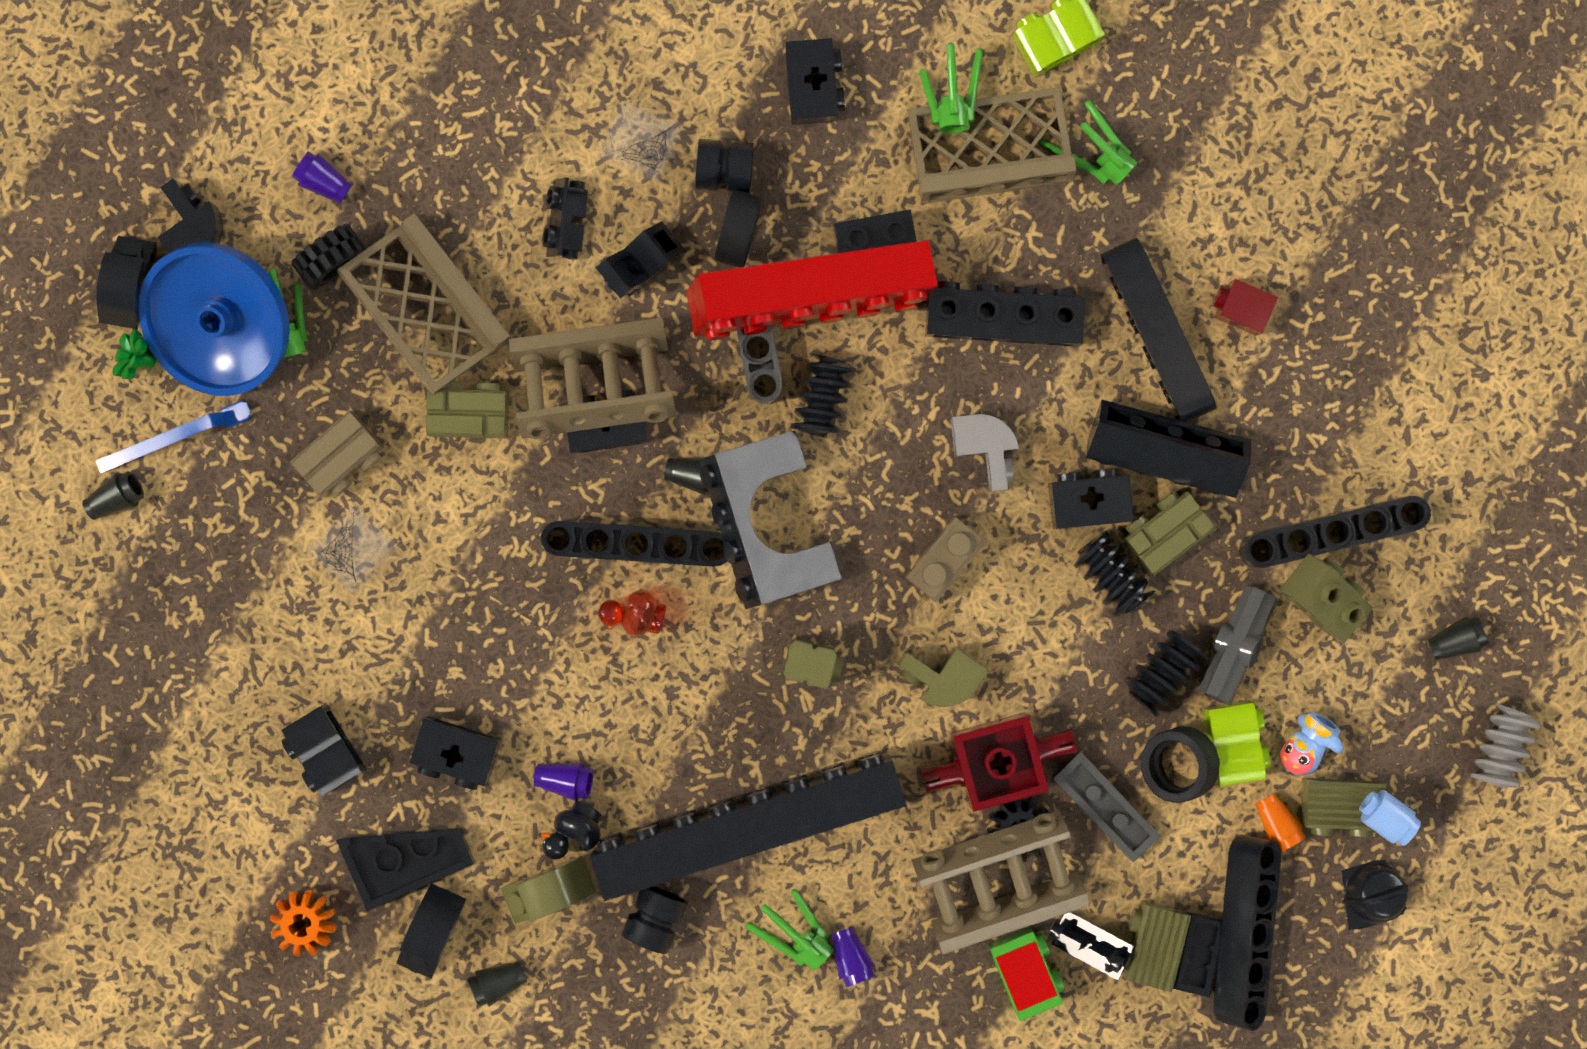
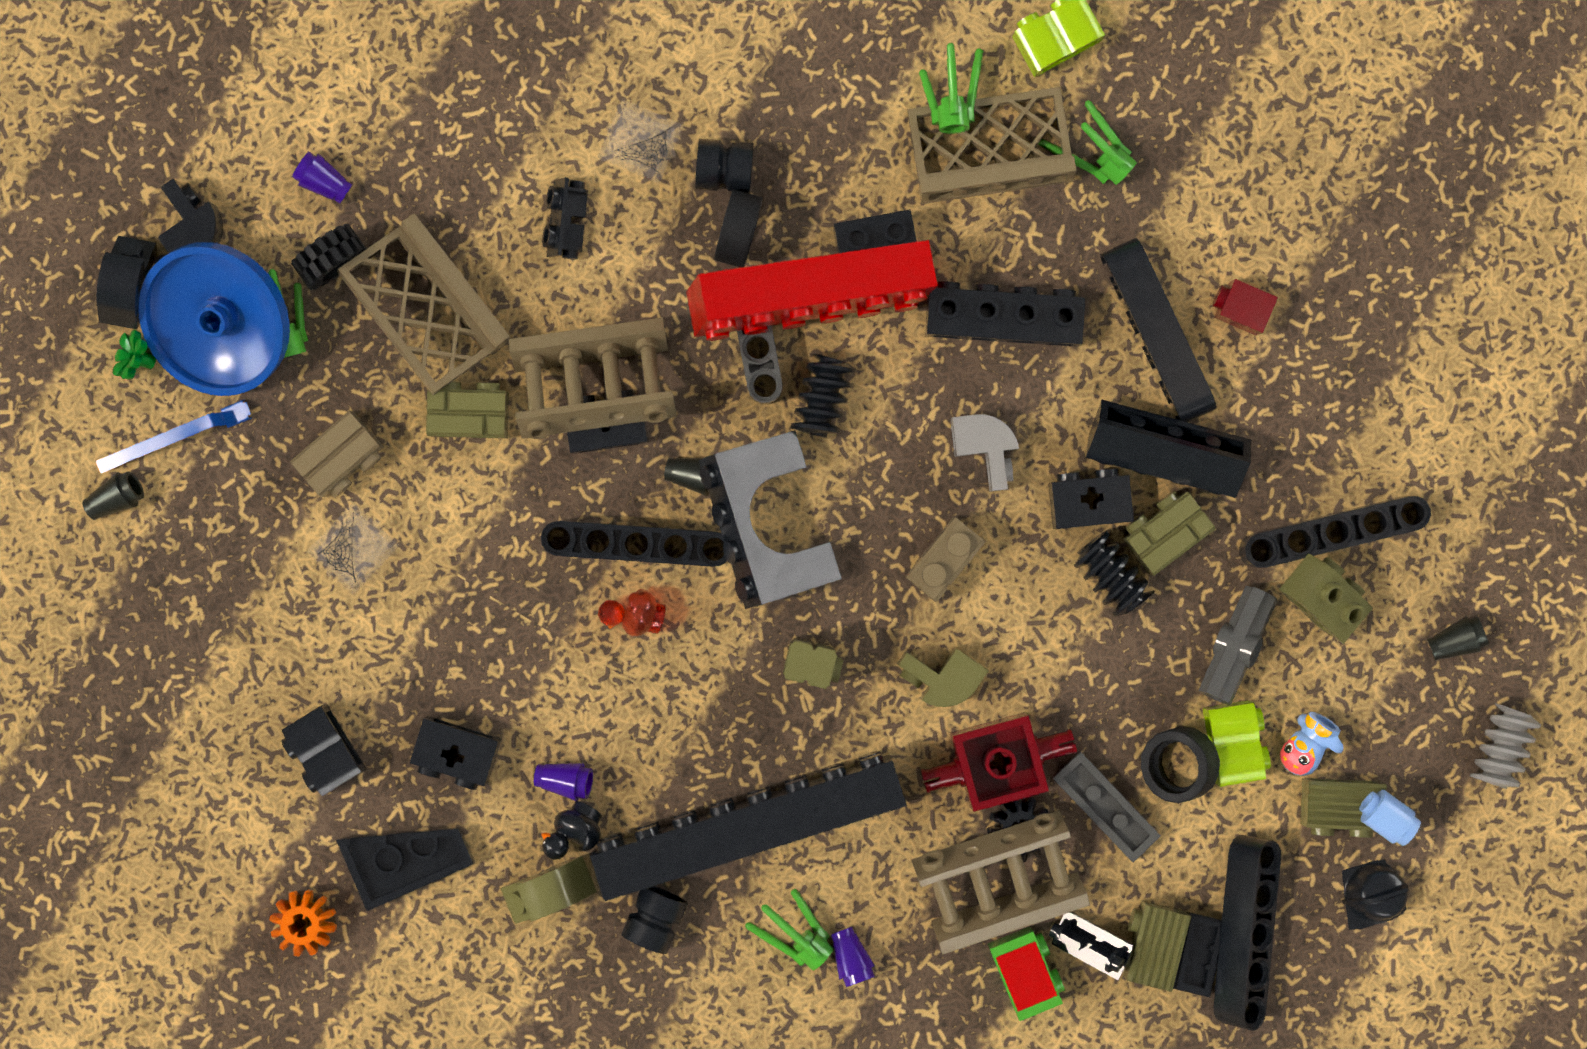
black brick [396,883,466,979] -> none
pearl dark grey cone [467,961,527,1007] -> none
black brick [596,221,686,298] -> none
black brick [785,38,845,125] -> none
black piece [1125,630,1209,718] -> none
orange cone [1255,793,1306,853] -> none

